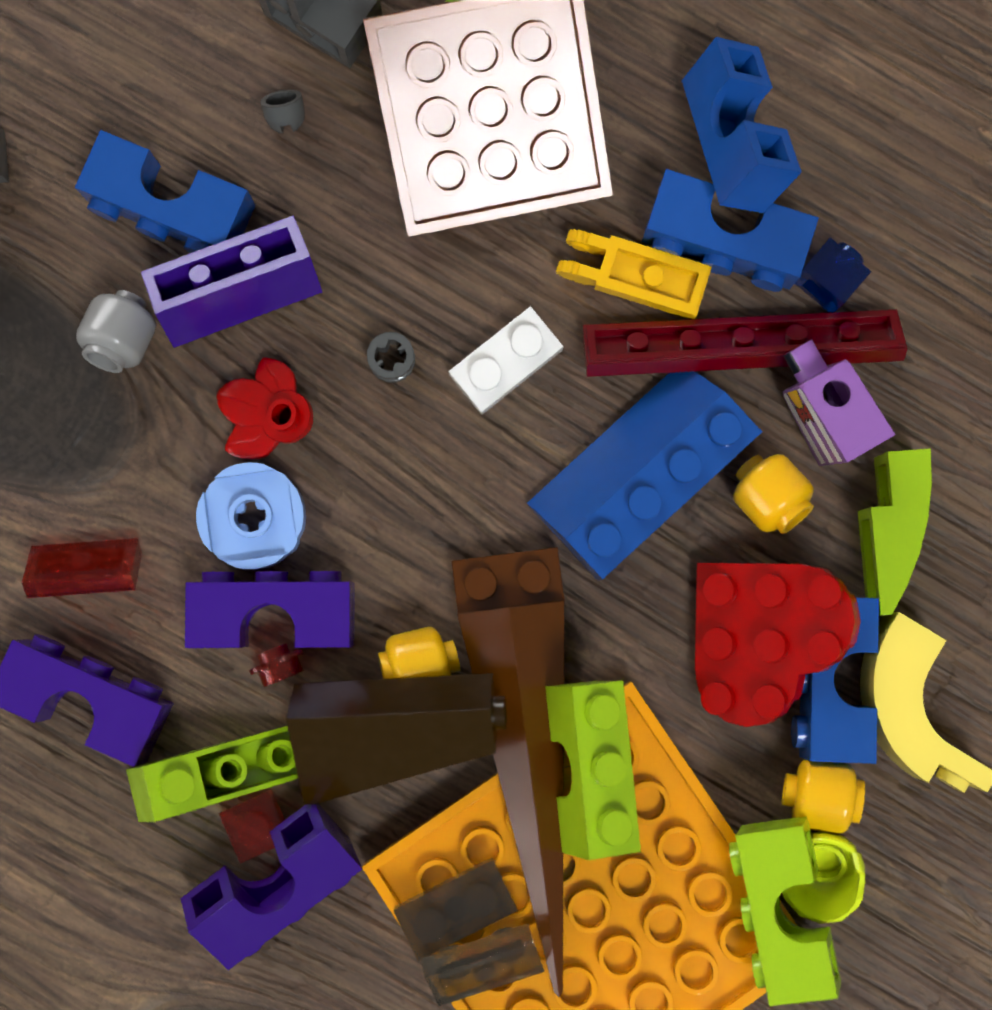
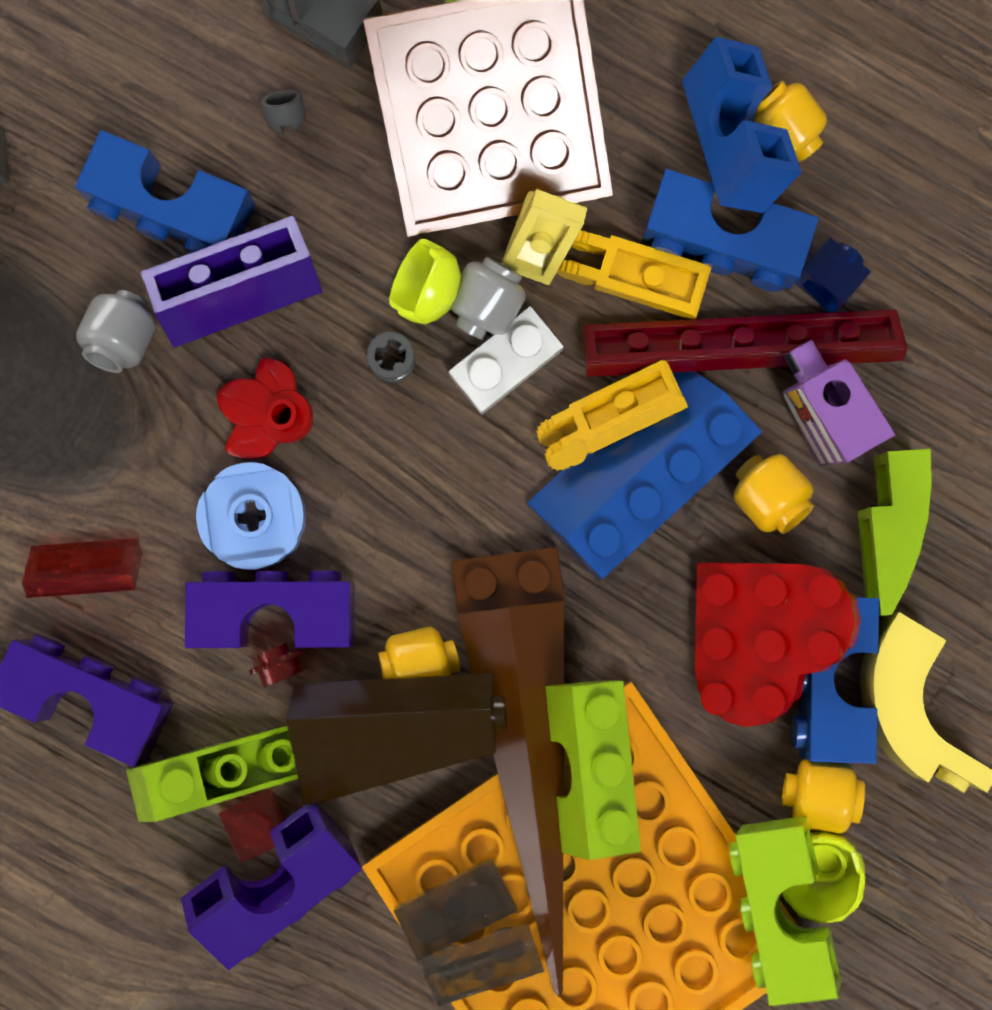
none -> neon yellow hair [389,239,462,325]
none -> light grey head [451,256,526,339]
none -> light yellow slope [502,189,587,285]
none -> yellow hinge [536,360,688,471]
none -> yellow head [754,81,827,162]

